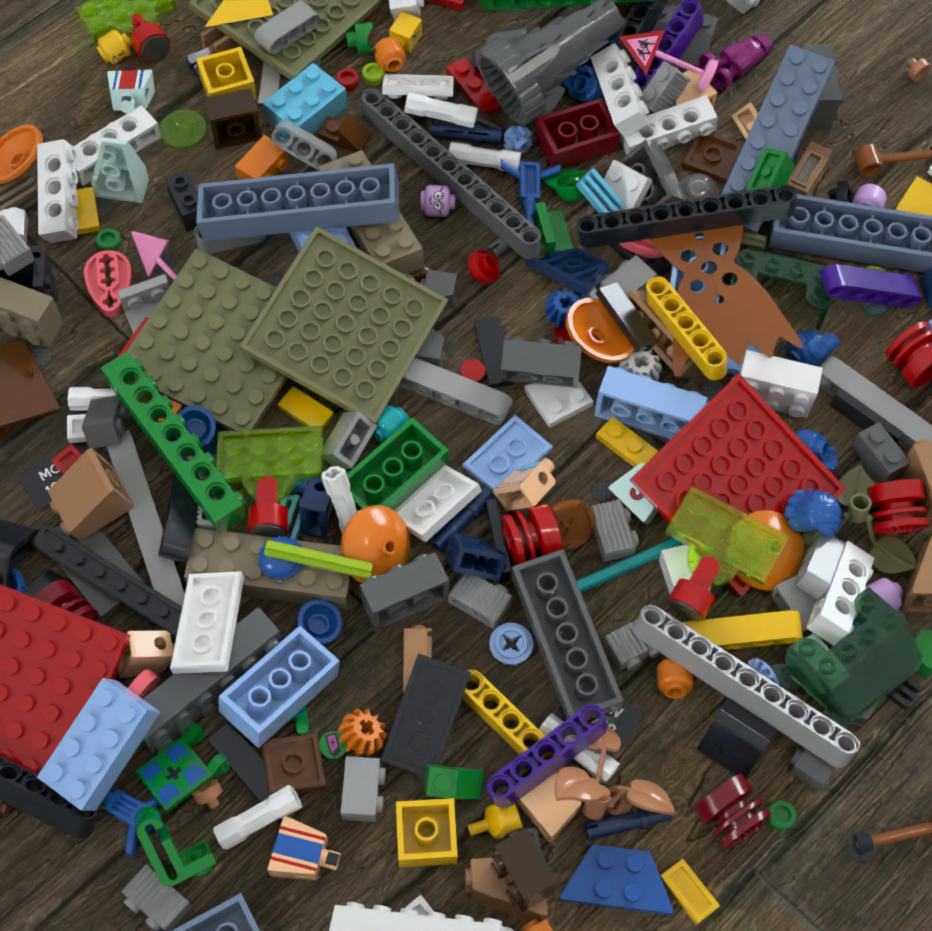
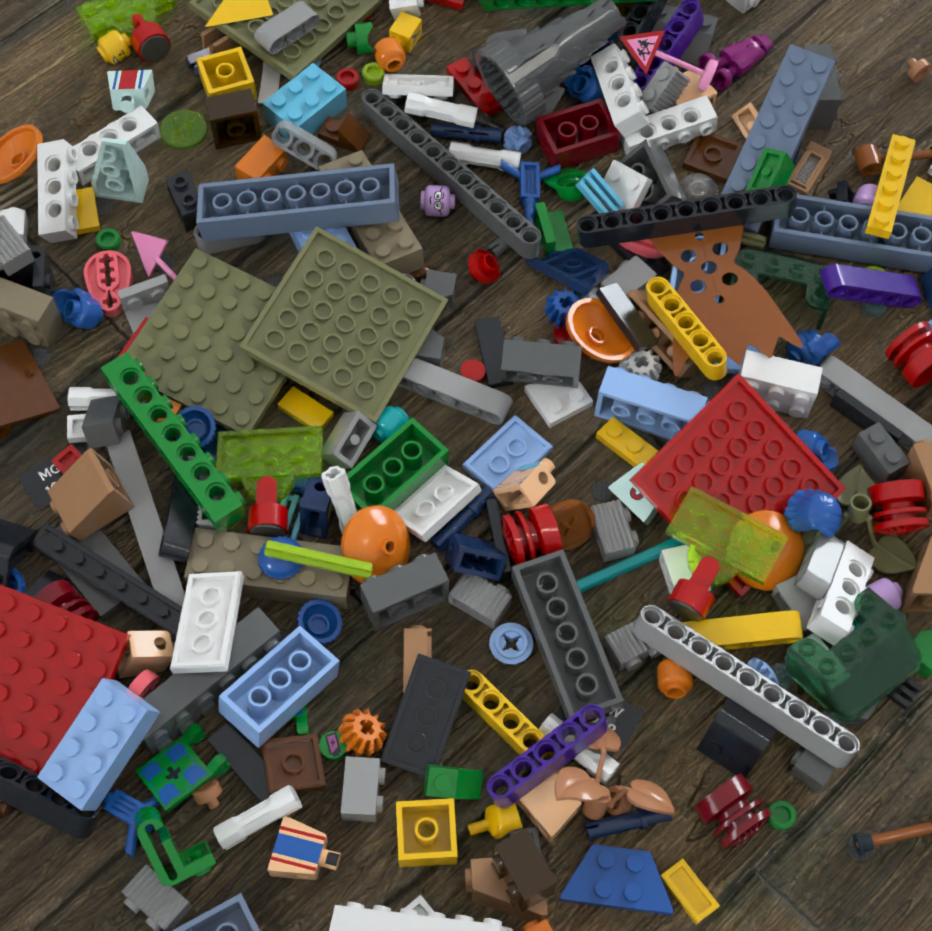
none -> blue head [51,288,103,330]
none -> yellow plate [865,134,916,239]

